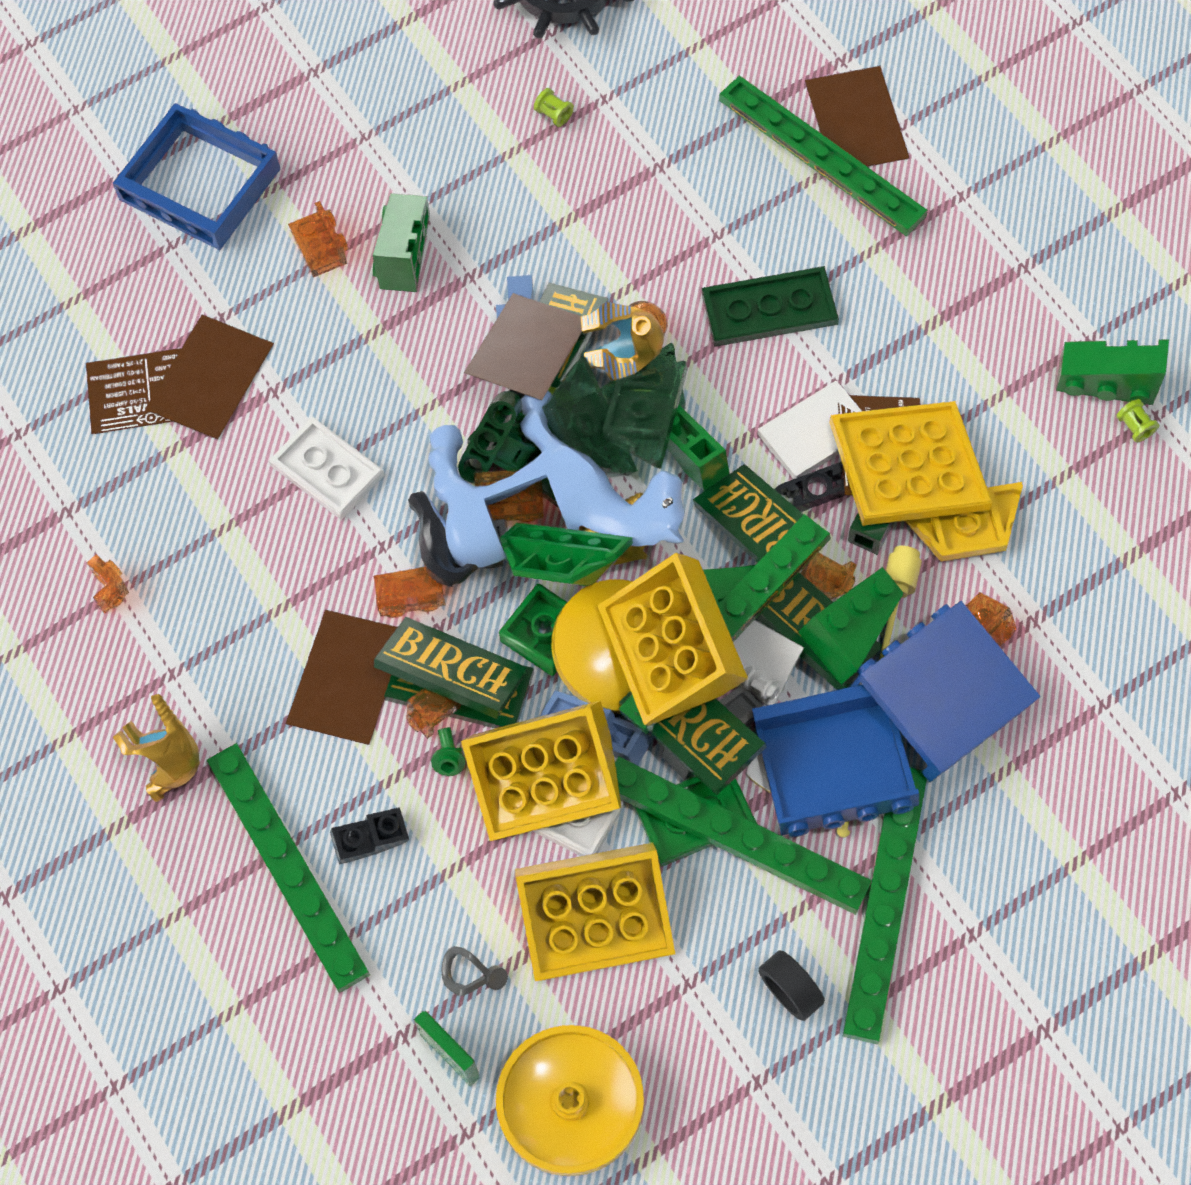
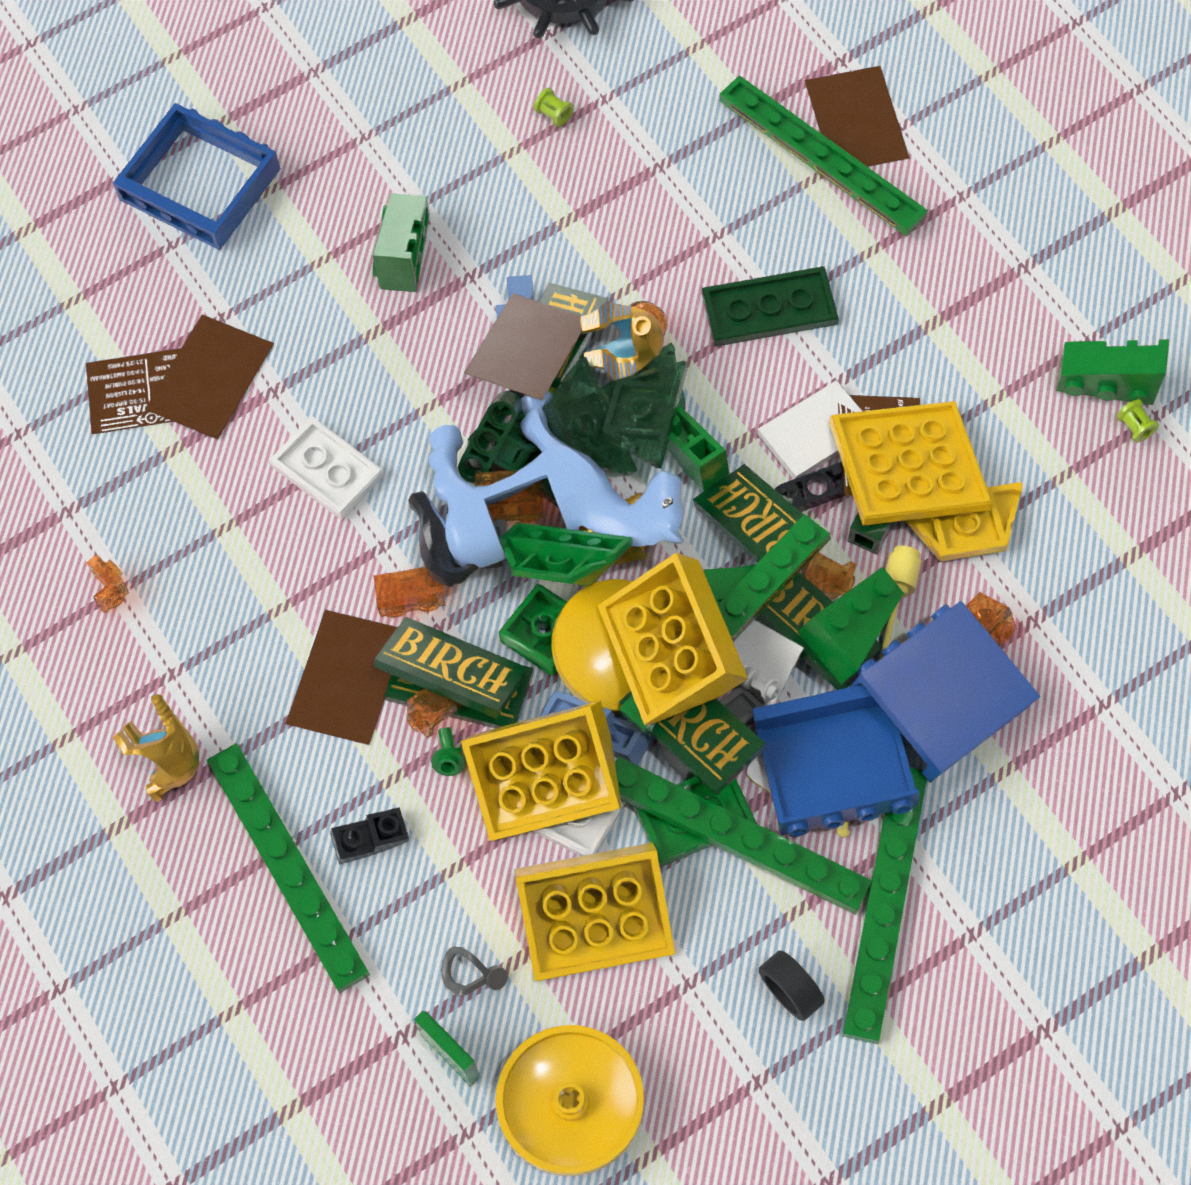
clear orange bracket [288,201,349,278] -> none

